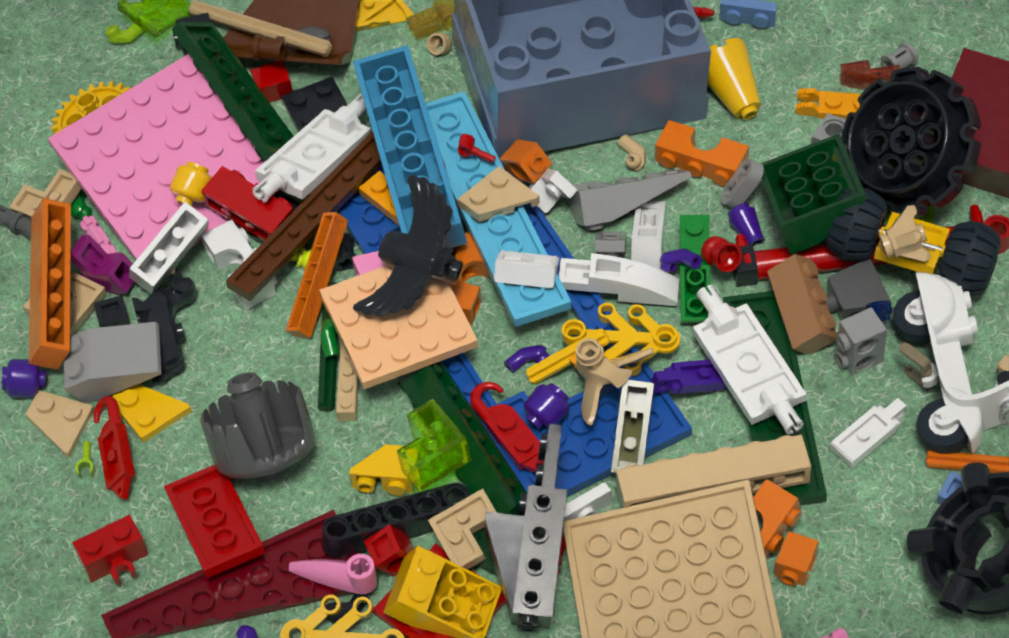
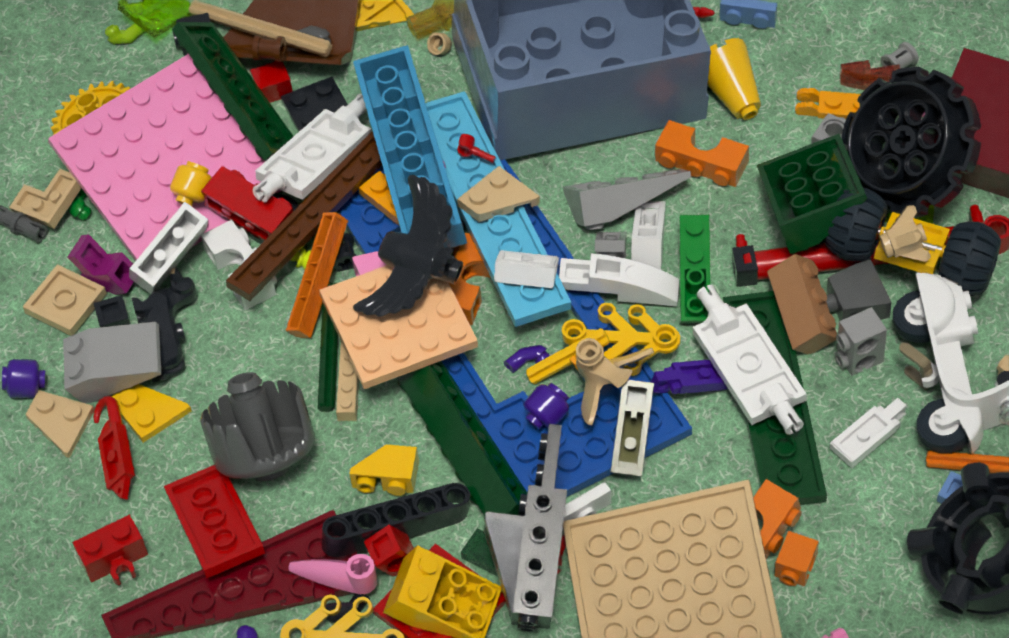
orange brick [29,198,71,370] -> none
lime hand [75,441,96,479] -> none
bright pink axle [80,215,118,254] -> none
green arm [320,318,340,358] -> none
clear neon green brick [396,399,471,492] -> none
tan plate [428,488,497,570] -> none
red plate [470,382,544,473] -> none
orange brick [499,139,552,184] -> none
white slope [529,169,577,213] -> none
tan brick [616,435,811,508] -> none
tan arm [618,134,646,171] -> none
dark purple arm [660,248,702,272] -> none
red wheel [701,236,742,272] -> none
light grey beam [721,159,764,208] -> none
dark purple cone [728,203,765,247] -> none
clear blue plate [866,300,895,321] -> none

